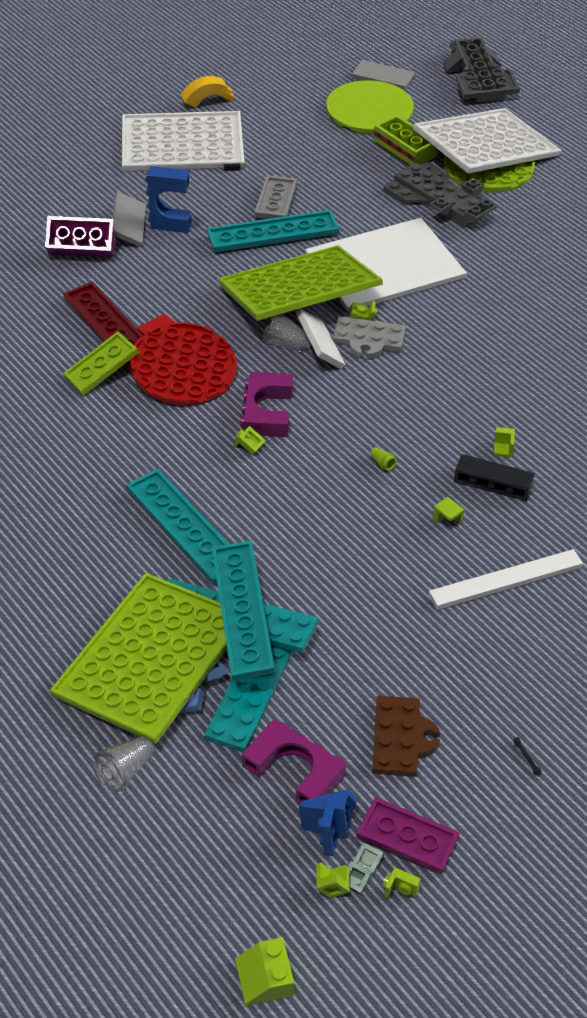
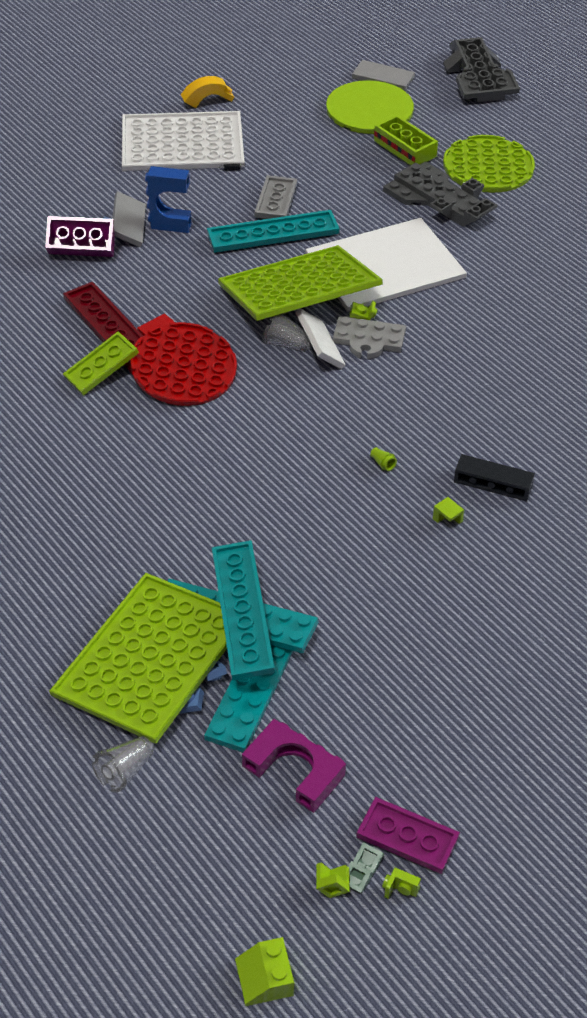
teal plate [126,468,229,585] -> none
lime bracket [233,426,266,455] -> none
magenta arch [240,372,293,437] -> none
blue piece [299,790,357,856] -> none
reddish brown plate [372,696,440,777] -> none
white tile [413,108,562,173] -> none
white tile [429,549,583,610] -> none
lime panel [494,427,515,458] -> none
black hinge [513,737,542,775] -> none

